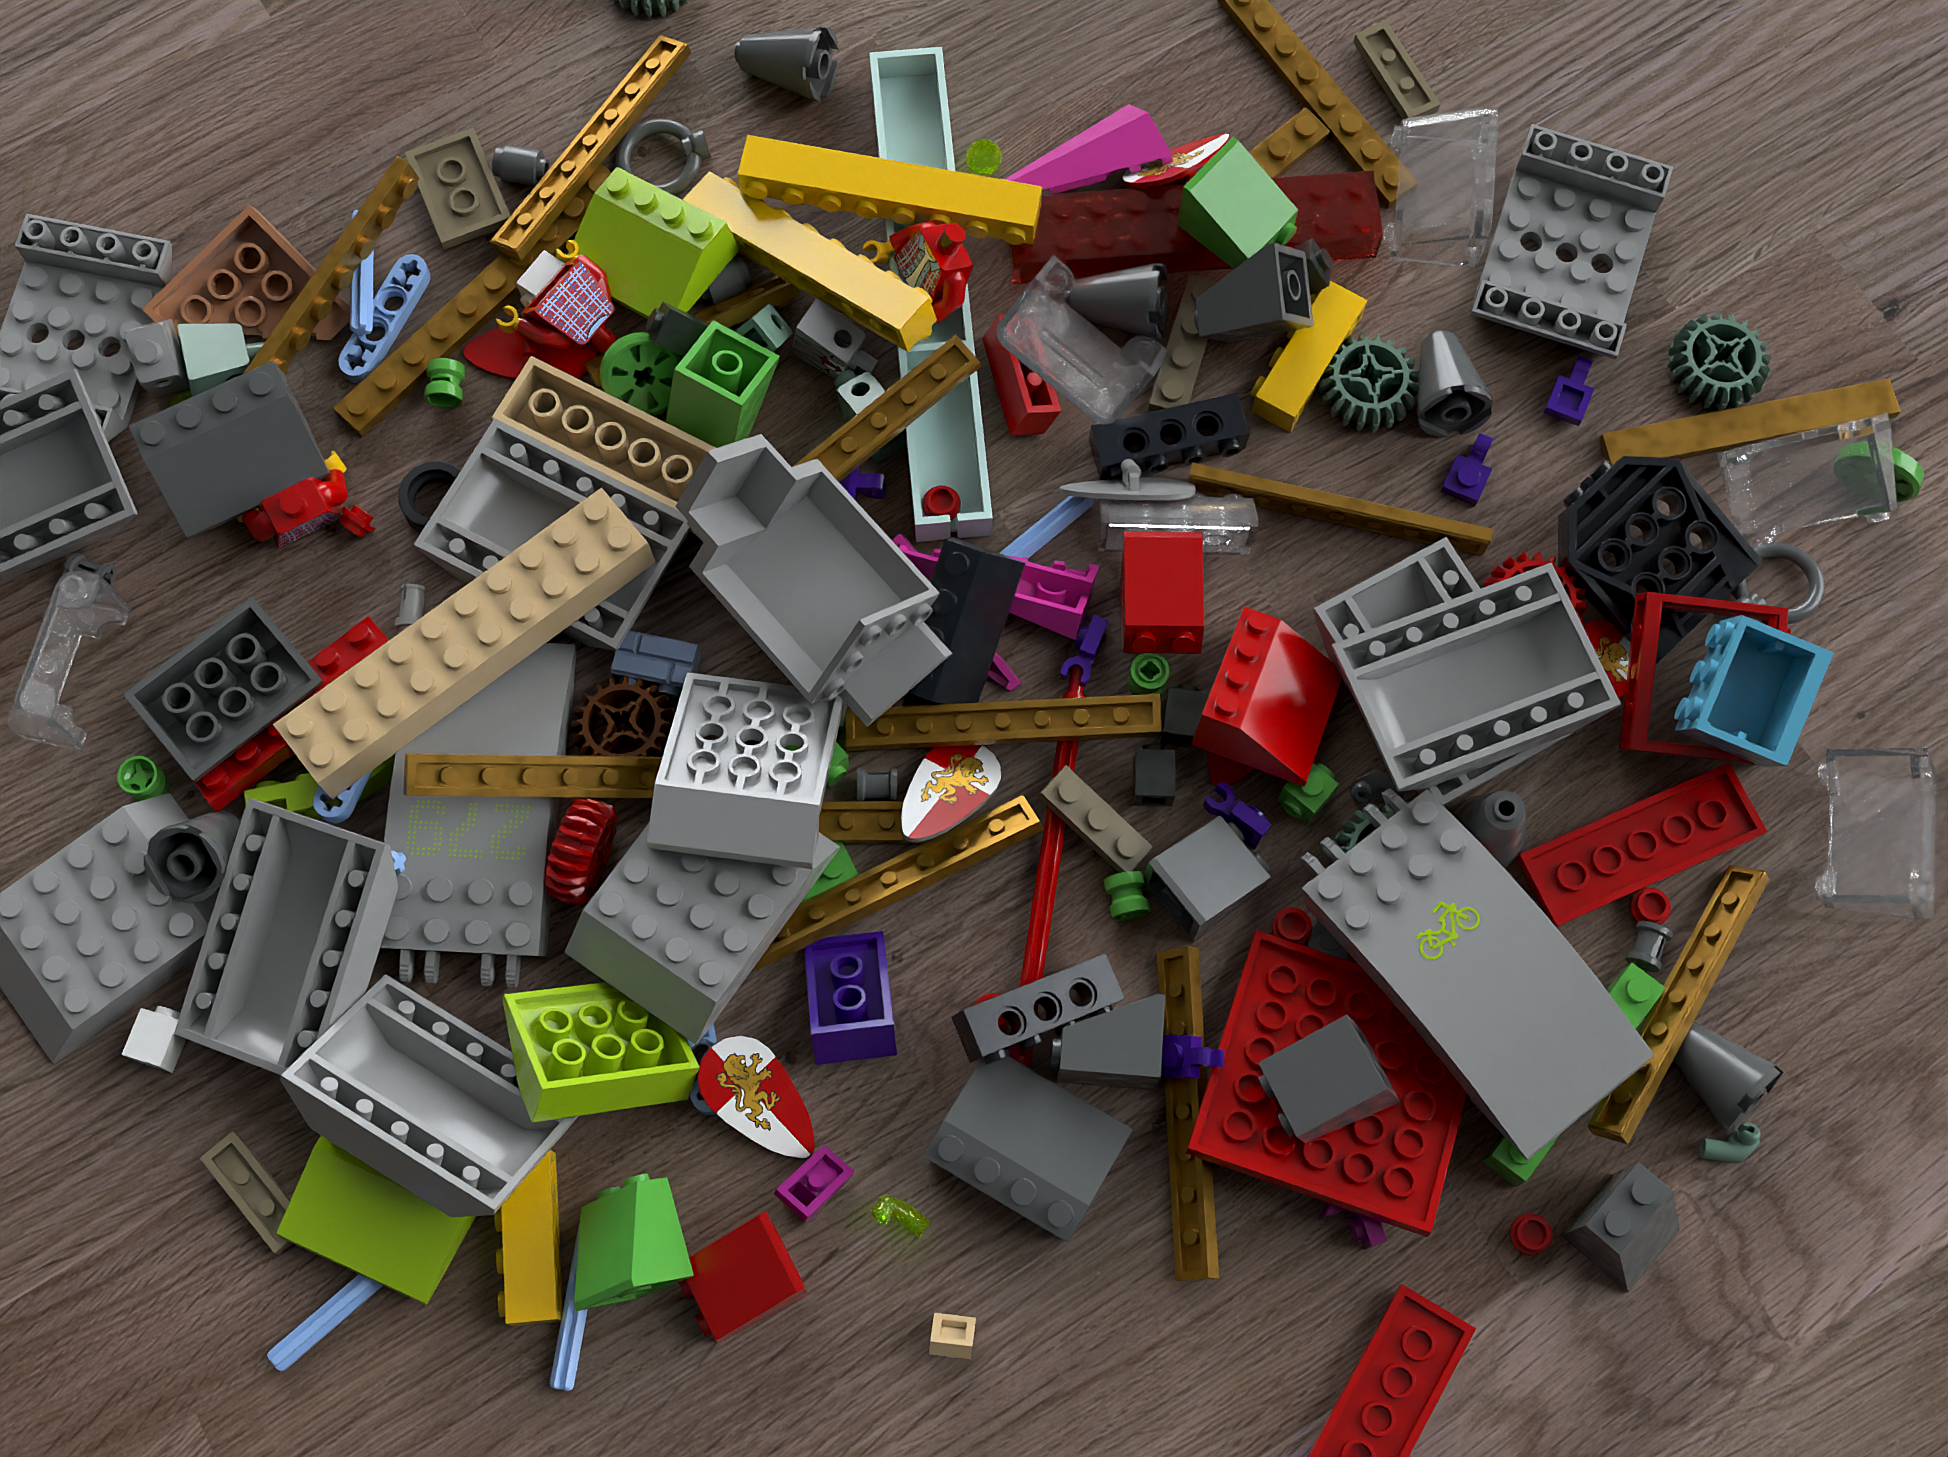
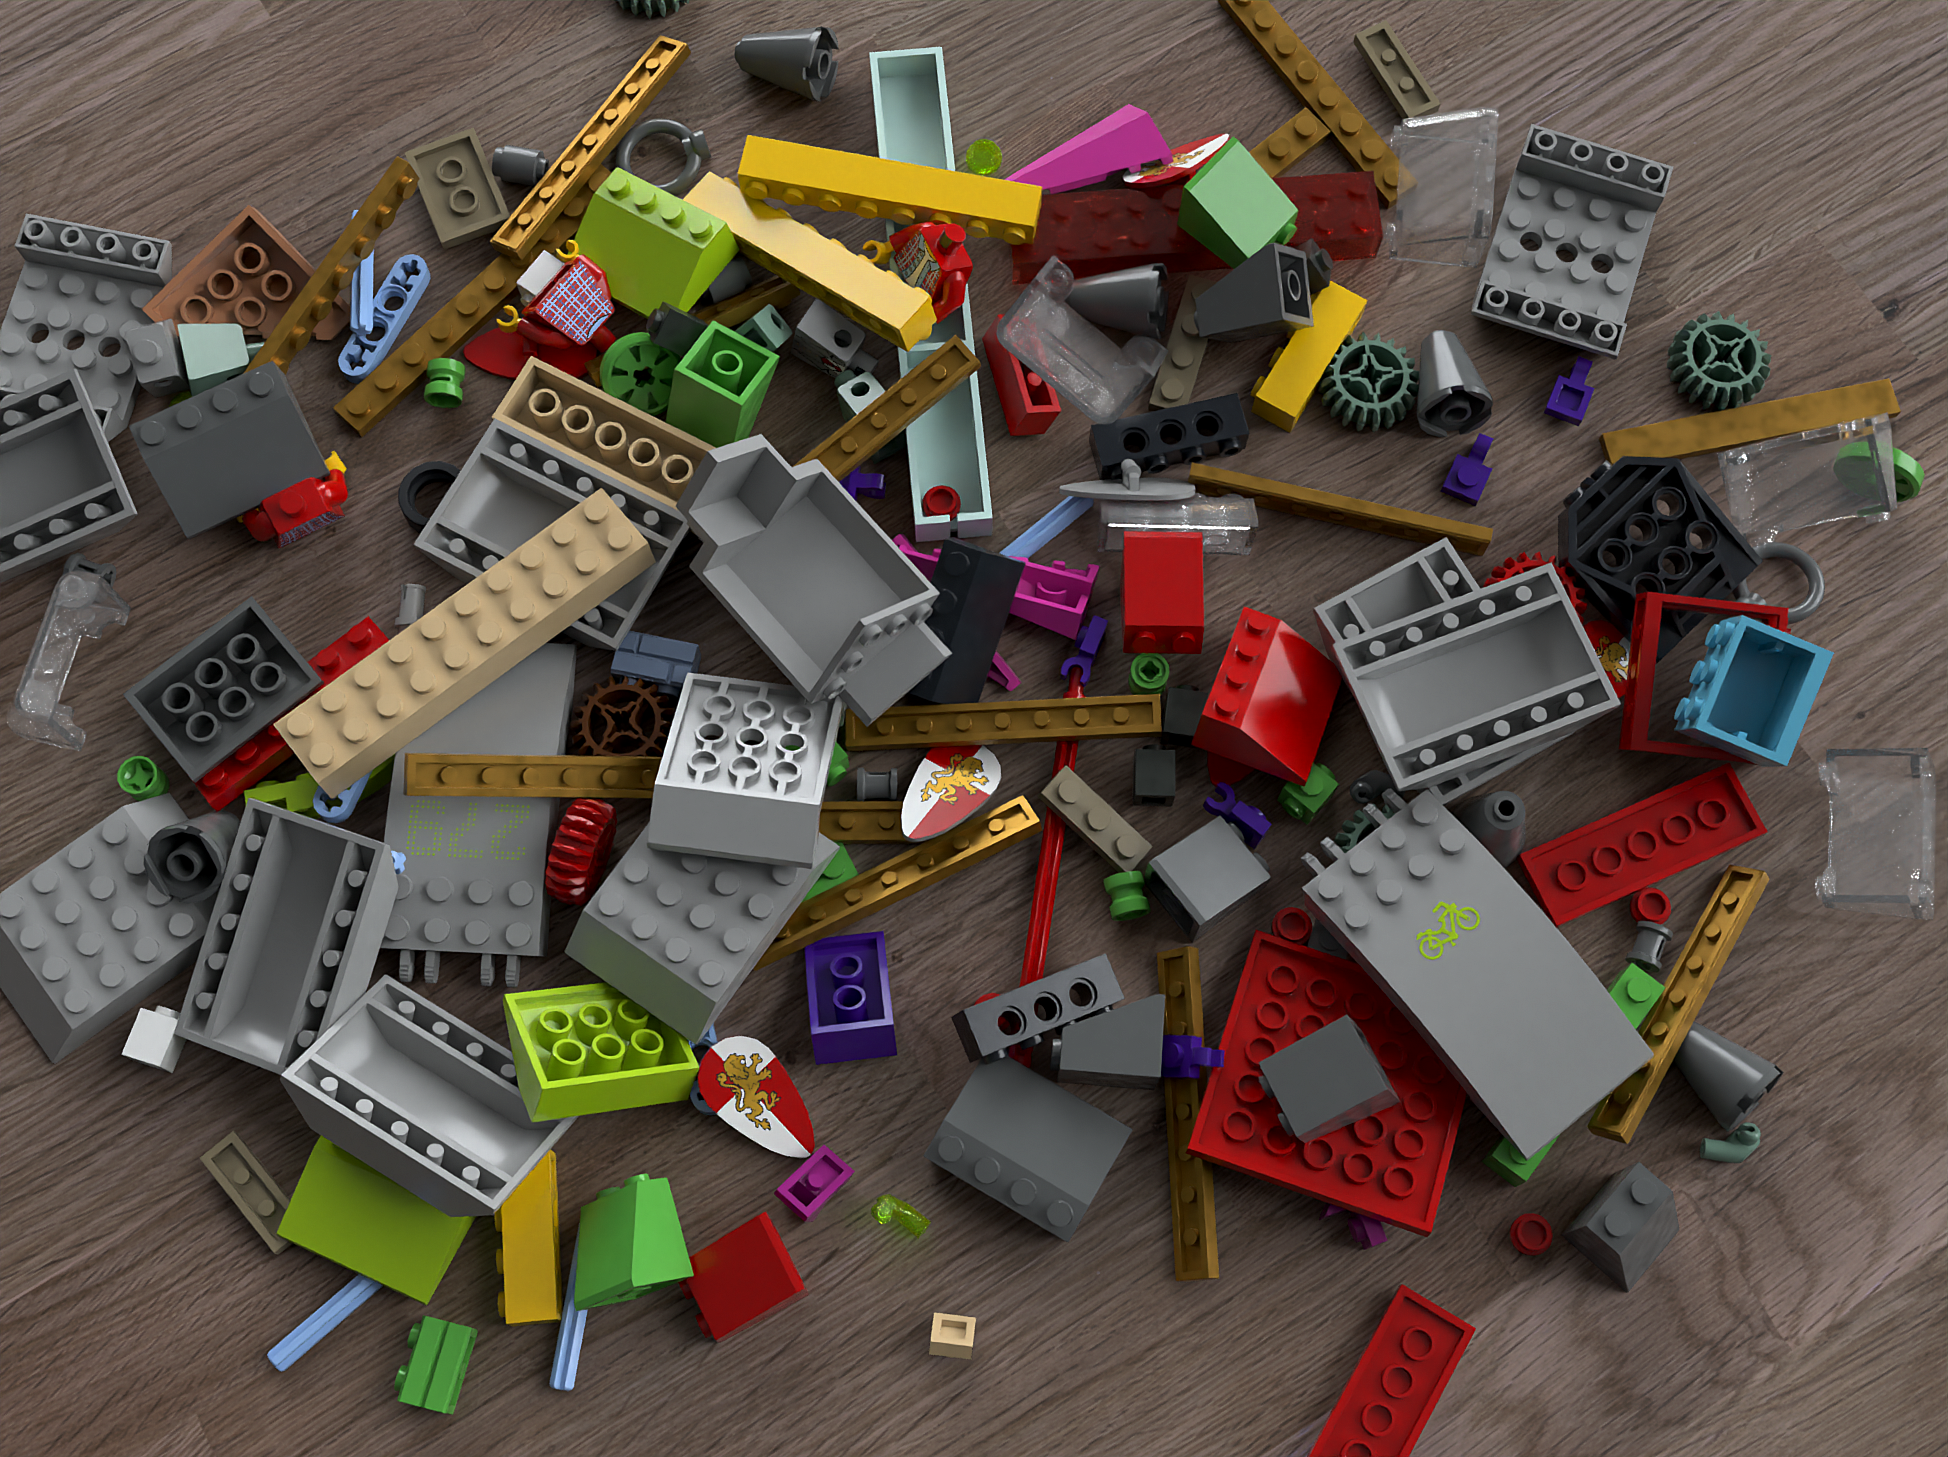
red plate [338,504,376,538] -> none
none -> bright green brick [394,1315,478,1415]

